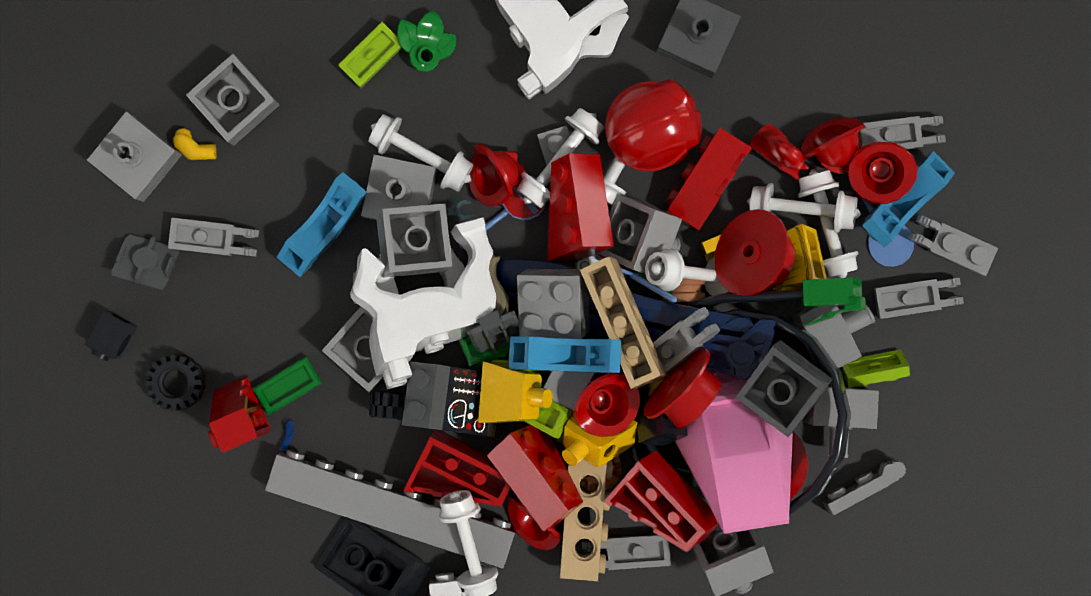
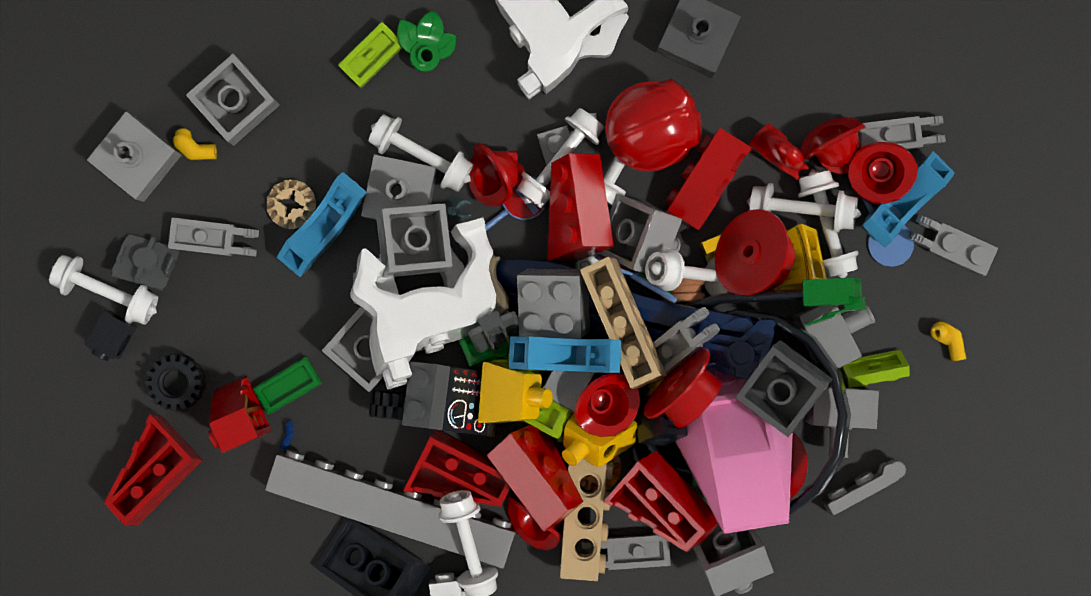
light grey hinge [873,278,964,319] -> none
none -> white piece [49,255,158,325]
none -> red wedge [104,414,203,526]
none -> tan gear [266,180,316,229]
none -> yellow arm [930,322,967,361]

